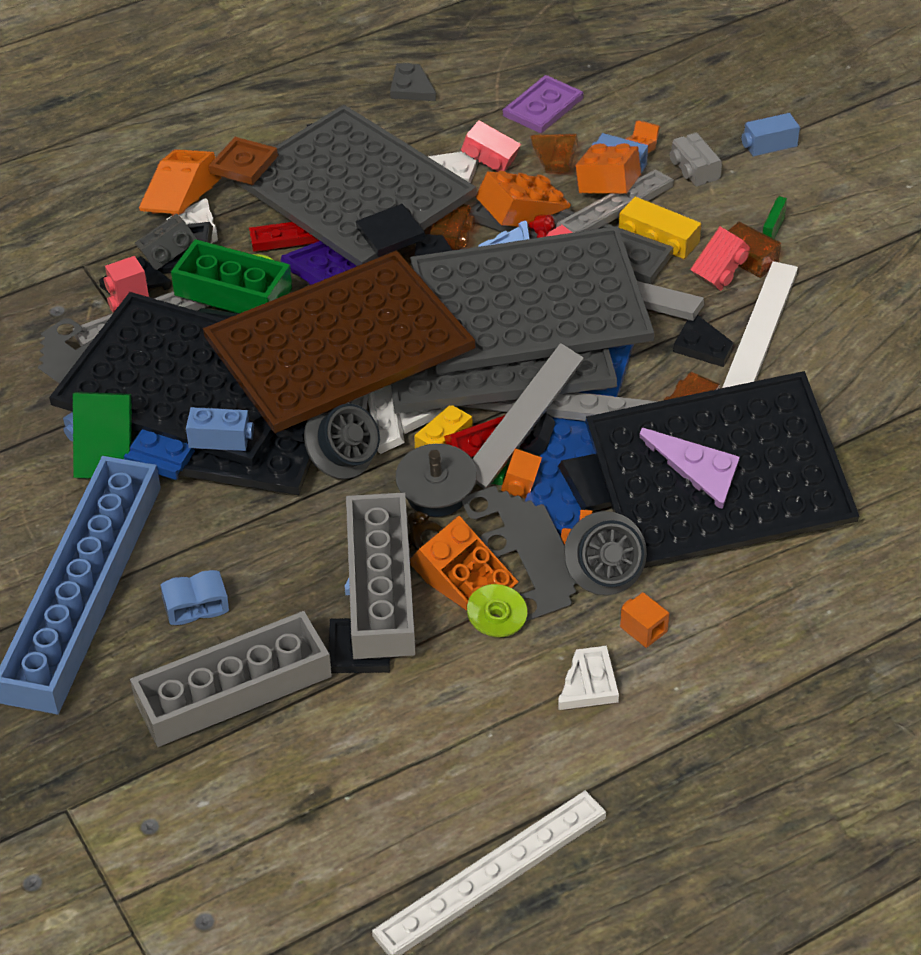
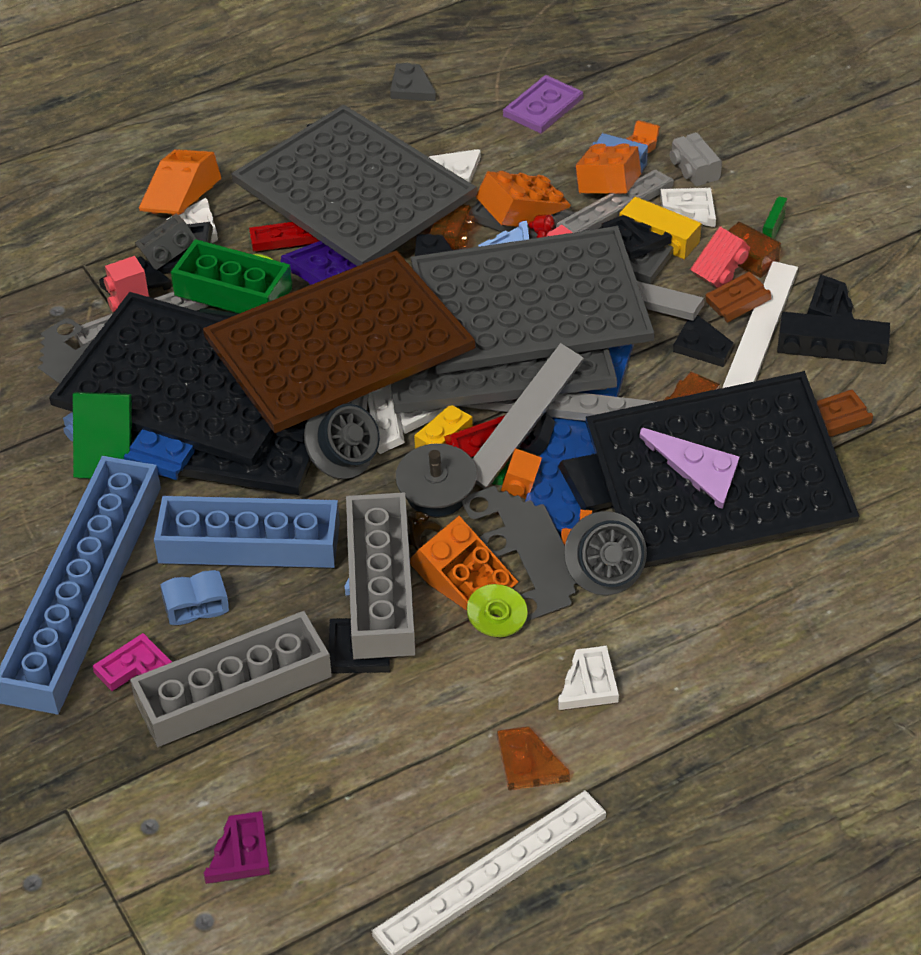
medium blue brick [186,407,254,451] -> none
dark orange plate [209,137,278,185] -> none
black tile [356,203,426,257] -> none
coral brick [461,120,521,172] -> none
clear orange wing [531,134,578,173] -> none
orange brick [620,592,669,648] -> none
medium blue brick [742,113,800,156] -> none
none -> dark pink plate [93,633,172,691]
none -> medium blue brick [154,496,340,568]
none -> magenta wing [204,811,270,884]
none -> clear orange wing [497,726,570,791]
none -> black wing [601,215,672,260]
none -> white wing [660,188,716,227]
none -> dark orange plate [705,272,771,323]
none -> black brick [777,311,890,364]
none -> black wing [807,274,854,319]
none -> dark orange plate [816,389,873,437]

